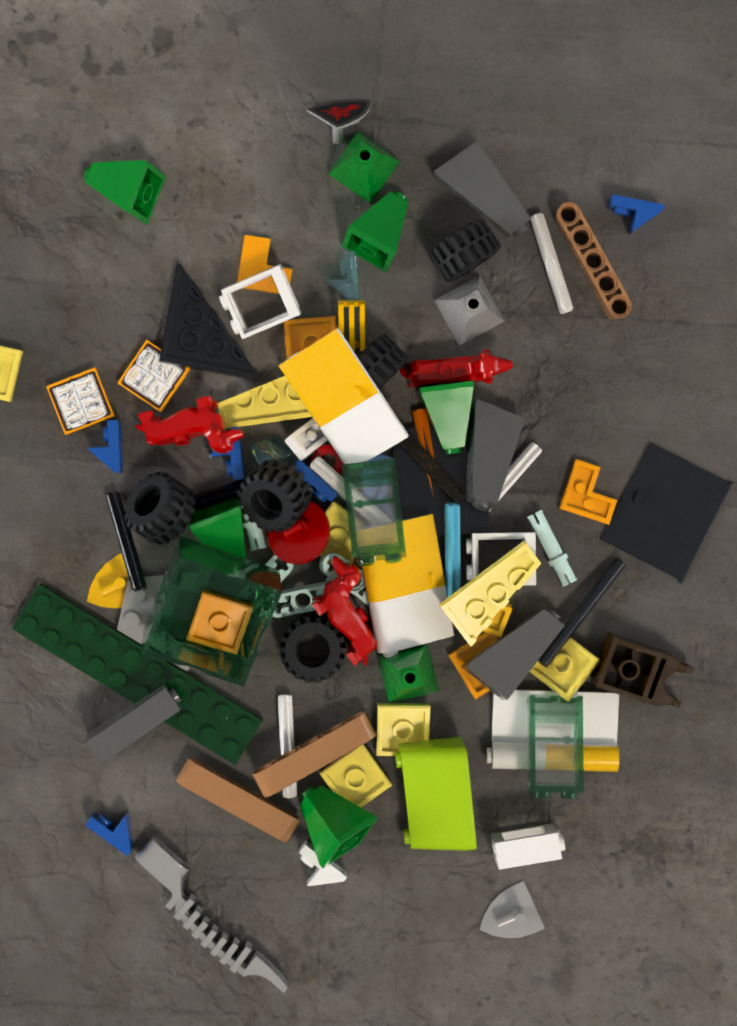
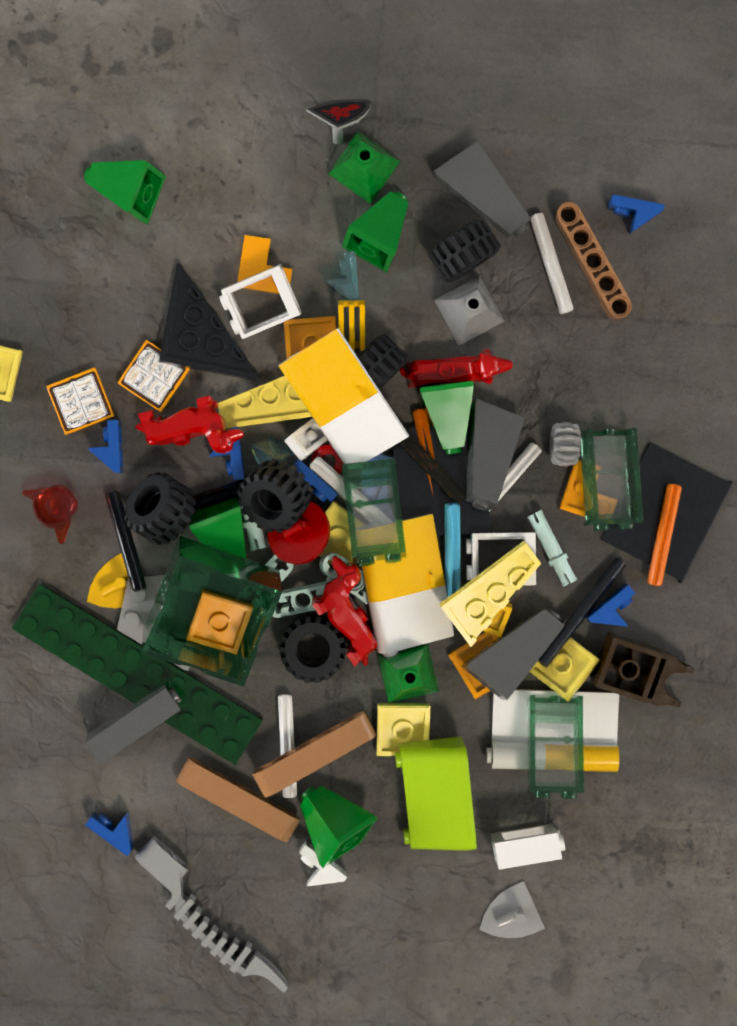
light yellow plate [319,744,392,808] -> none
none -> clear red piece [22,485,78,544]
none -> light grey gear [549,422,581,466]
none -> door [581,428,643,531]
none -> blue slope [586,584,635,627]
none -> orange axle [647,484,682,586]

